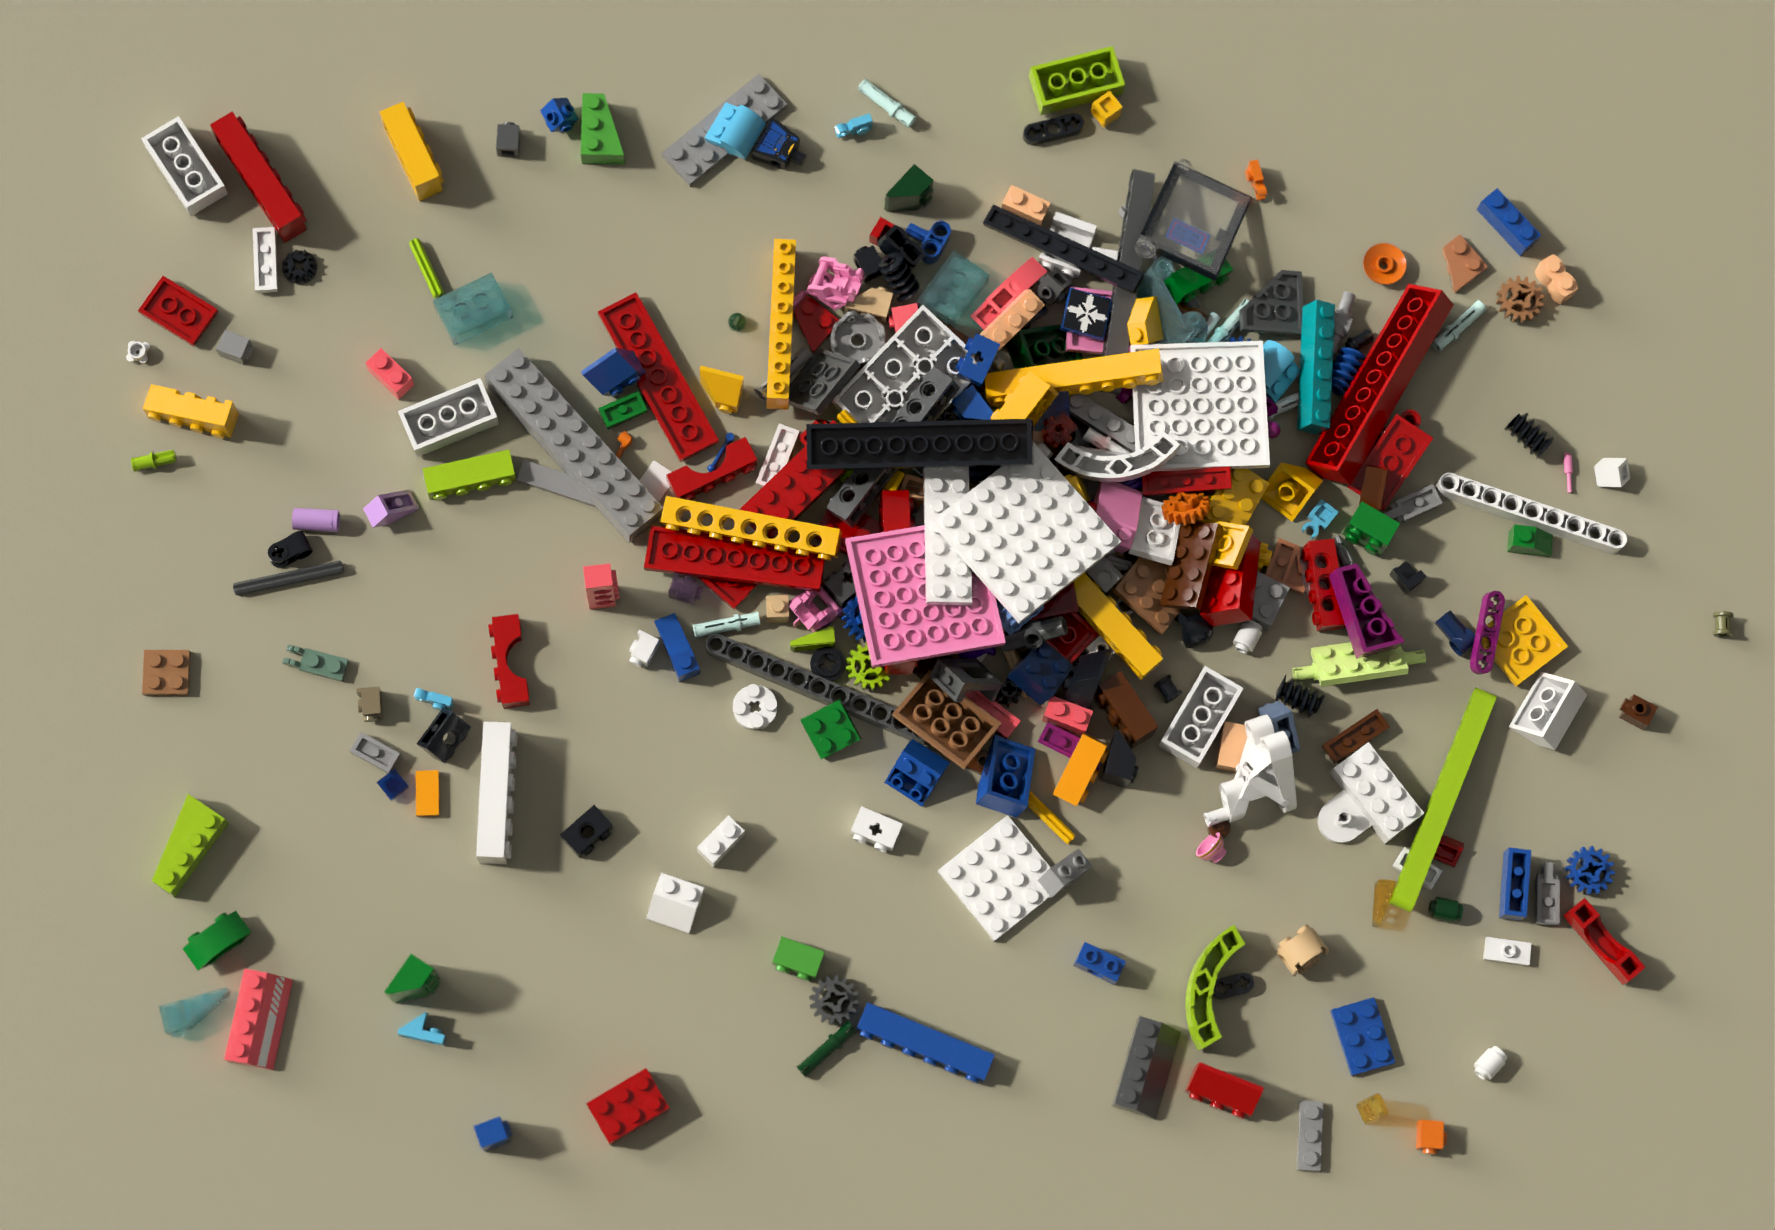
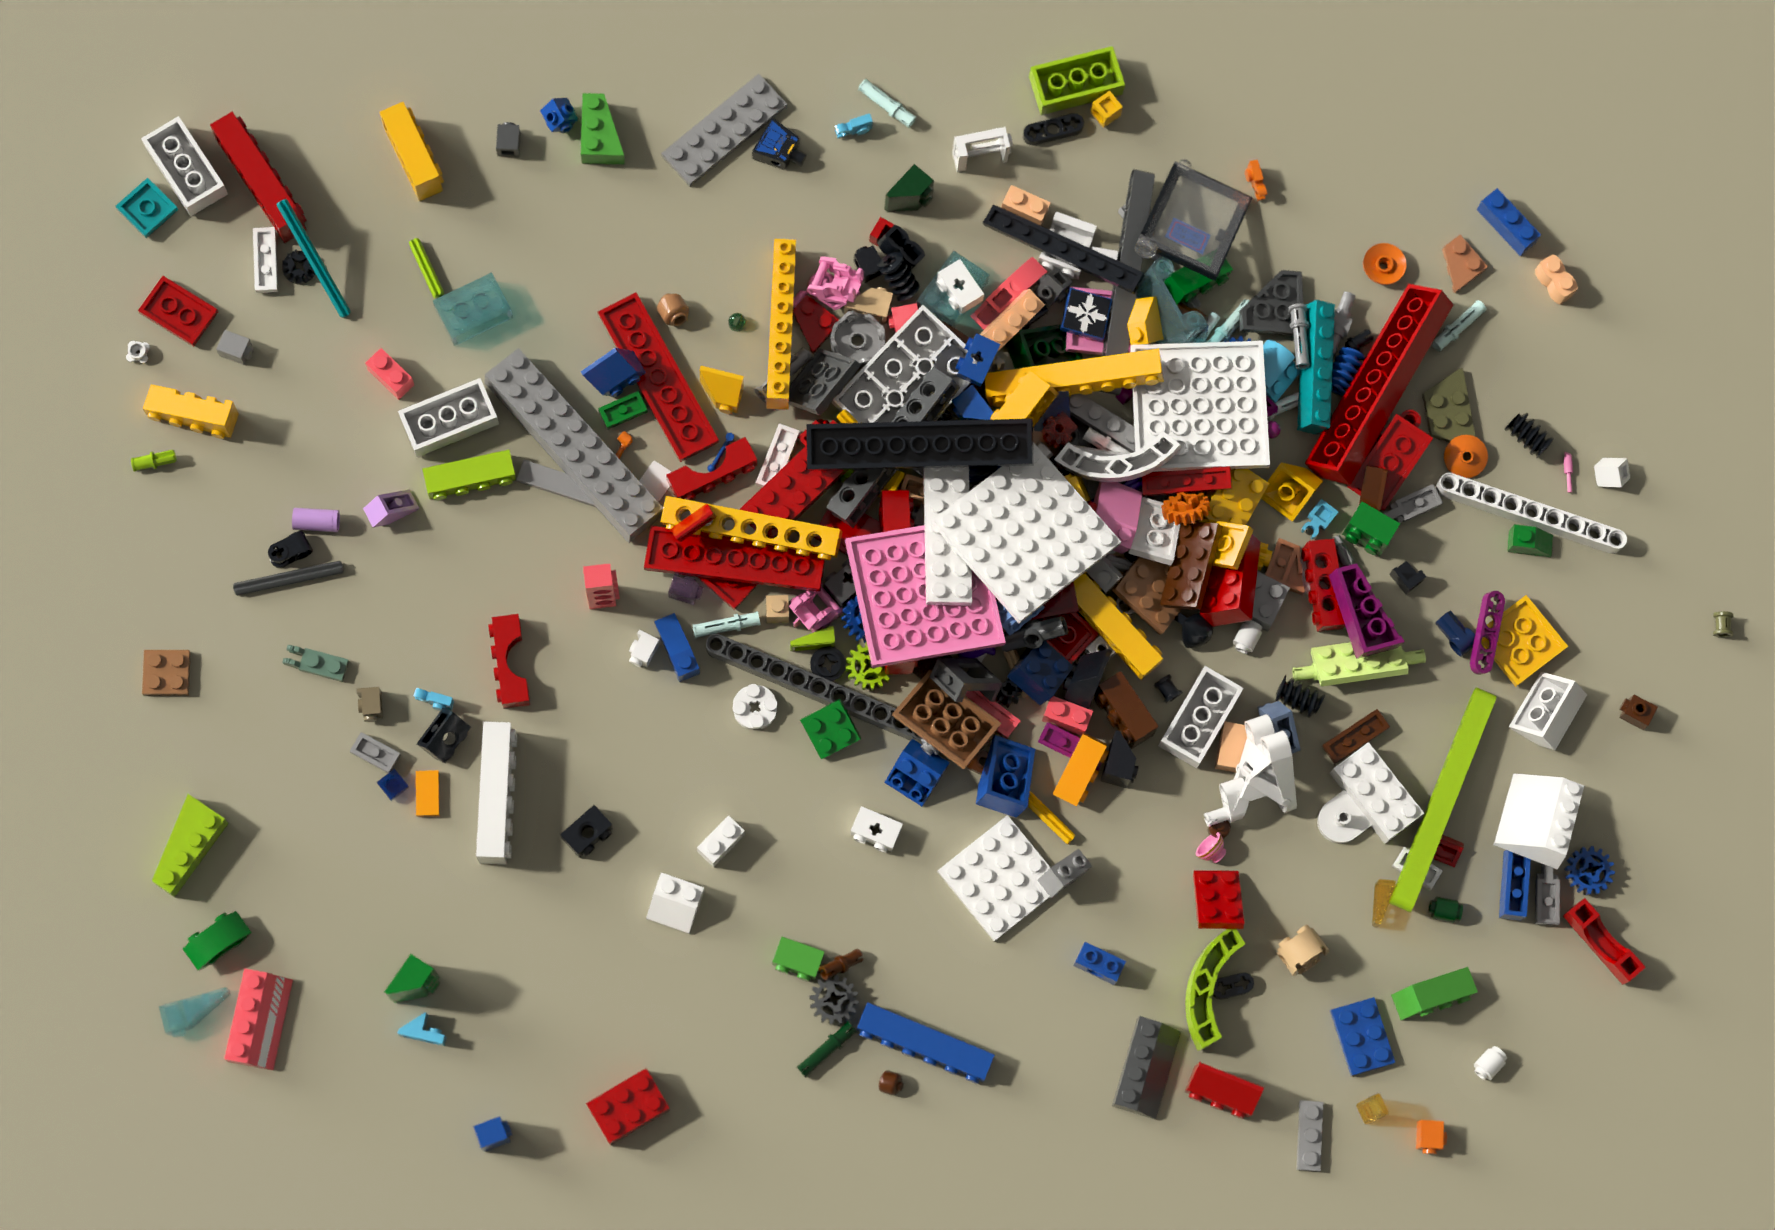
medium azure brick [705,103,766,159] -> none
blue beam [906,221,951,264] -> none
white plate [1483,937,1532,966] -> none
medium nougat gear [1496,276,1544,324] -> none
none -> teal plate [115,177,178,238]
none -> teal axle [277,199,351,318]
none -> medium nougat head [657,293,689,326]
none -> red slope [671,504,716,542]
none -> reddish brown pin [819,949,864,980]
none -> reddish brown piece [878,1070,904,1096]
none -> light grey plate [921,739,938,756]
none -> white brick [936,259,984,314]
none -> white window [952,127,1013,172]
none -> red plate [1193,870,1244,929]
none -> light grey pin [1288,303,1310,370]
none -> bright green wedge [1391,967,1478,1020]
none -> olive wing [1422,368,1476,443]
none -> orange dish [1444,435,1488,478]
none -> white slope [1494,774,1584,869]

